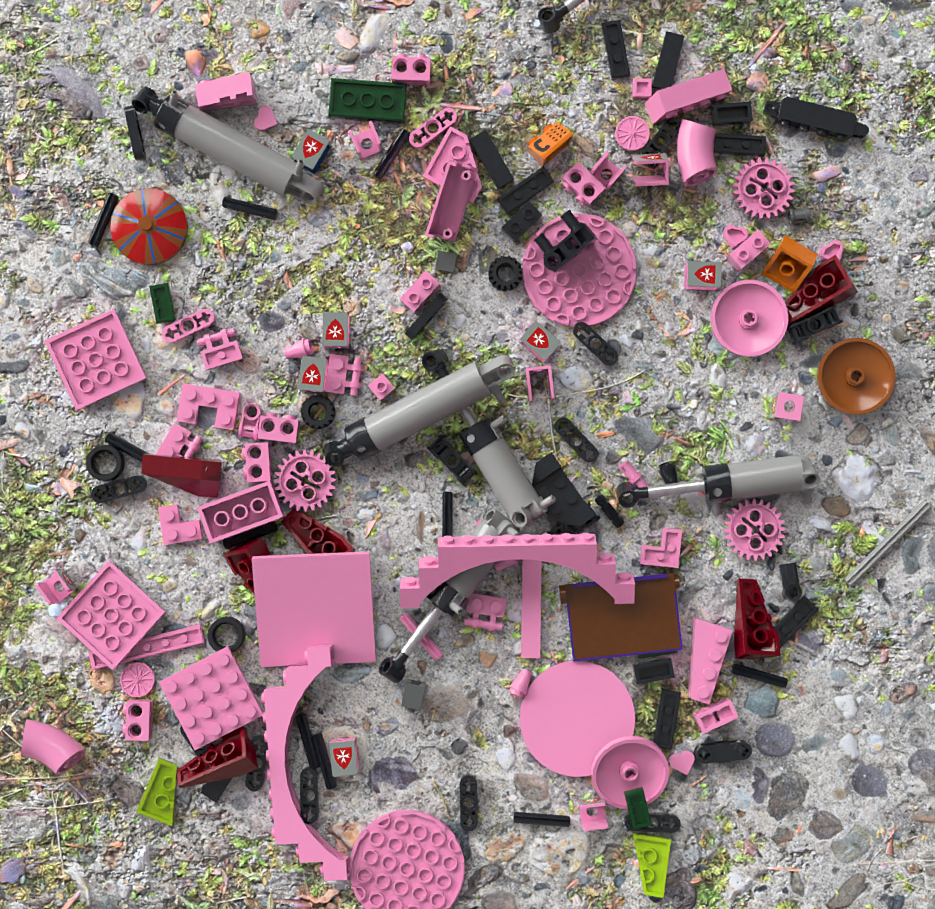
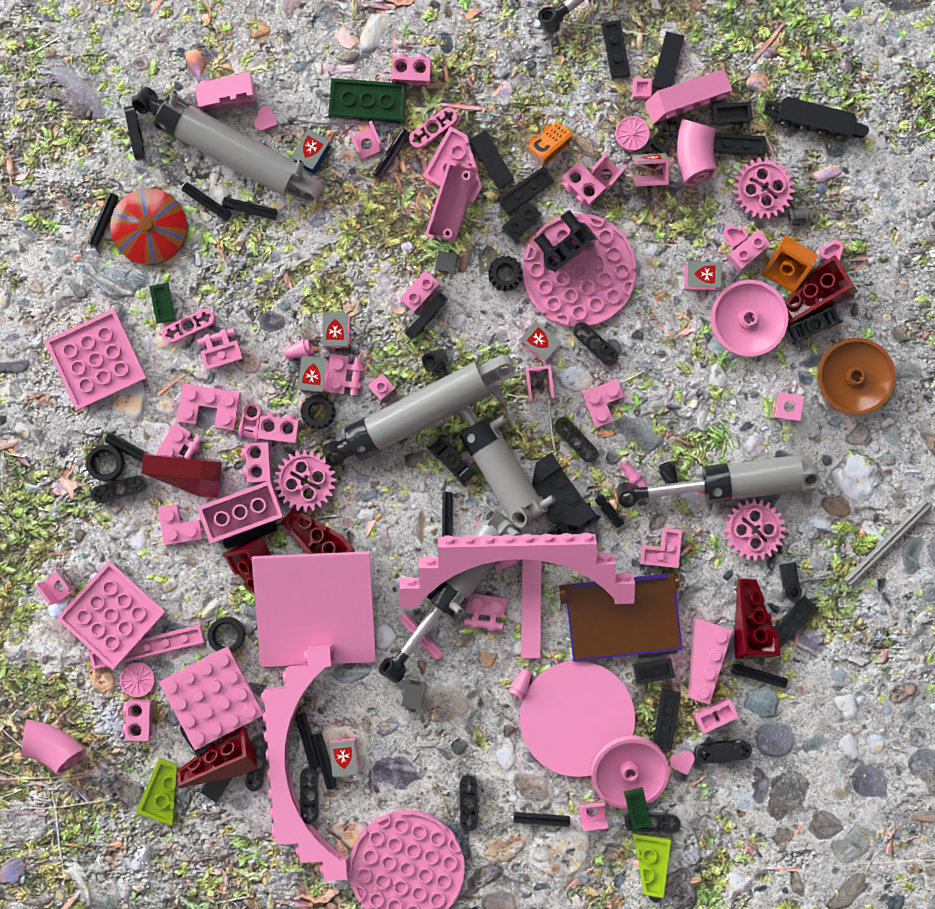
none -> black axle [181,182,232,221]
none -> bright pink plate [582,379,624,428]

